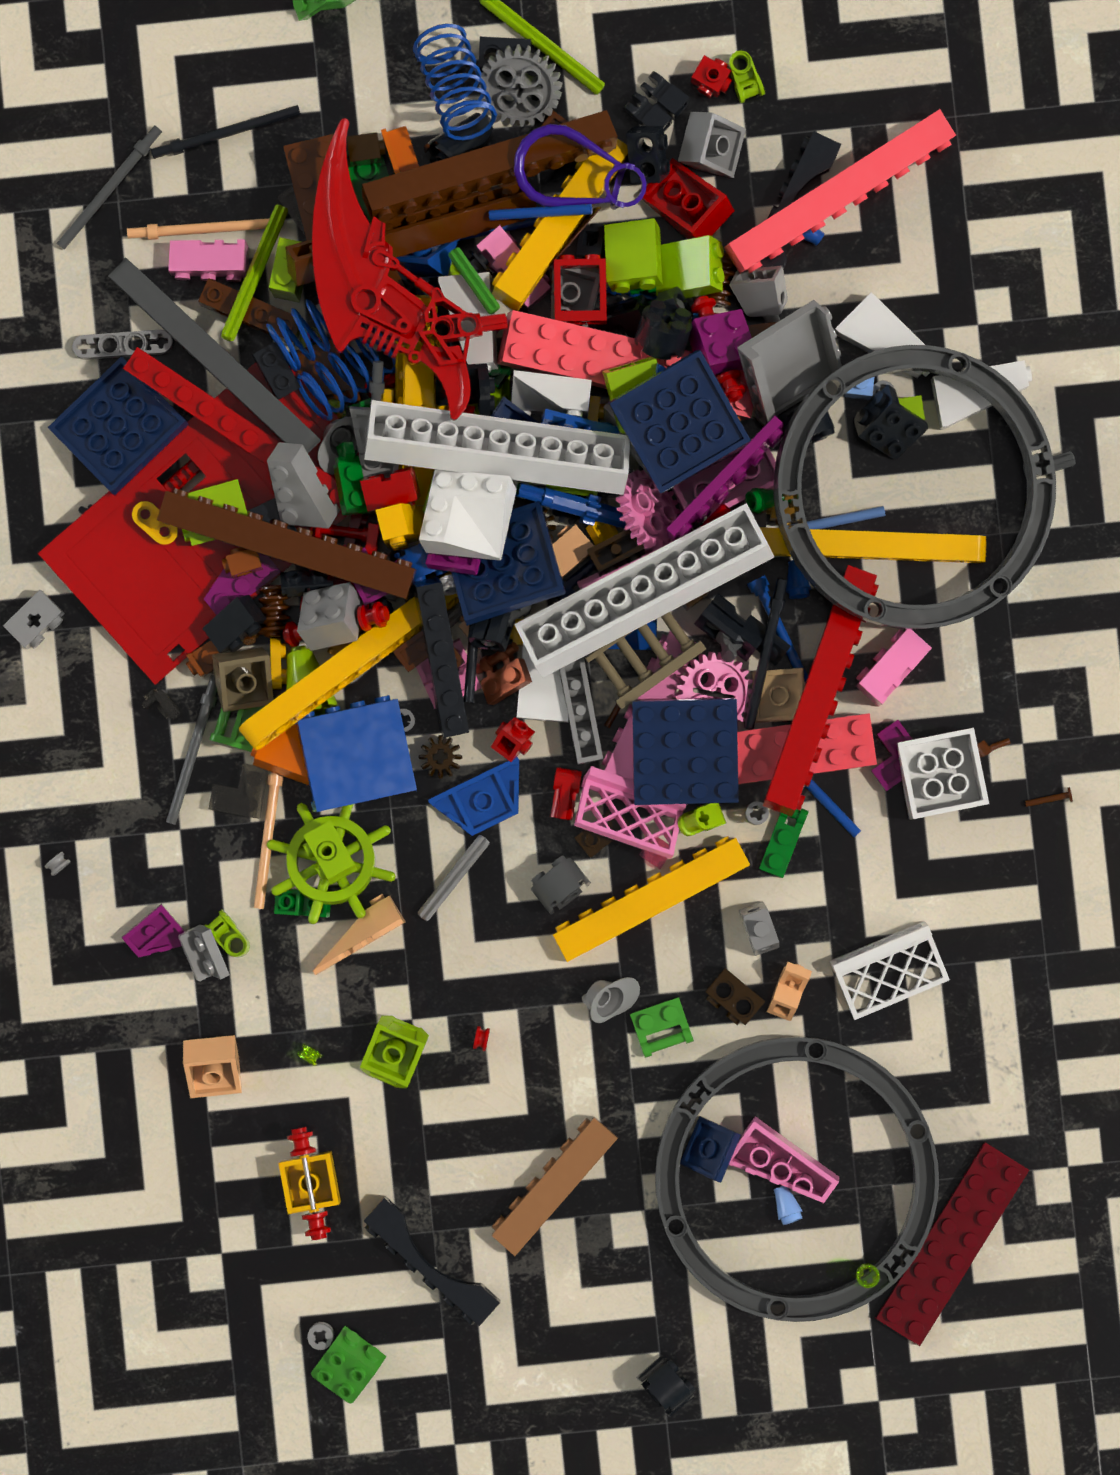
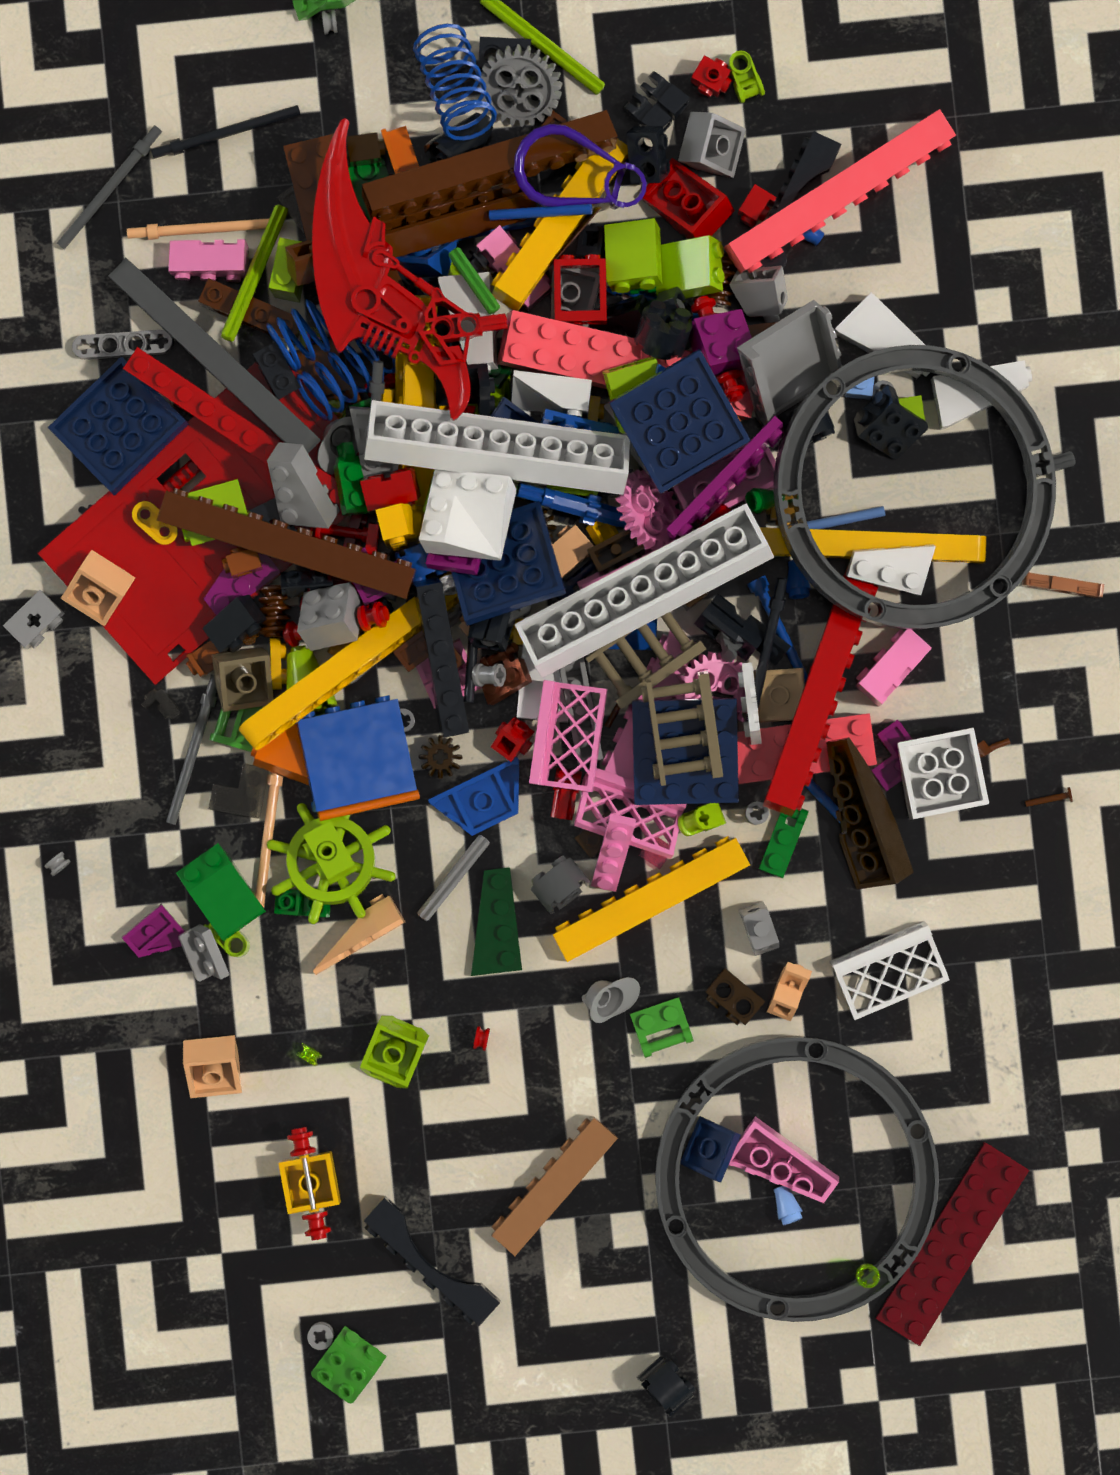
none -> light nougat slope [61,550,135,626]
none -> green slope [176,843,266,941]
none -> orange bar [317,789,420,821]
none -> light grey bush [322,10,338,34]
none -> dark green wing [471,867,522,976]
none -> light grey bush [472,663,506,687]
none -> bright pink fence [529,680,608,792]
none -> bright pink plate [591,813,636,892]
none -> dark tan fence [641,671,723,786]
none -> red brick [738,184,777,228]
none -> white wing [738,662,762,745]
none -> dark brown wedge [826,737,914,889]
none -> white wing [846,544,936,595]
none -> nougat piece [1022,572,1105,598]

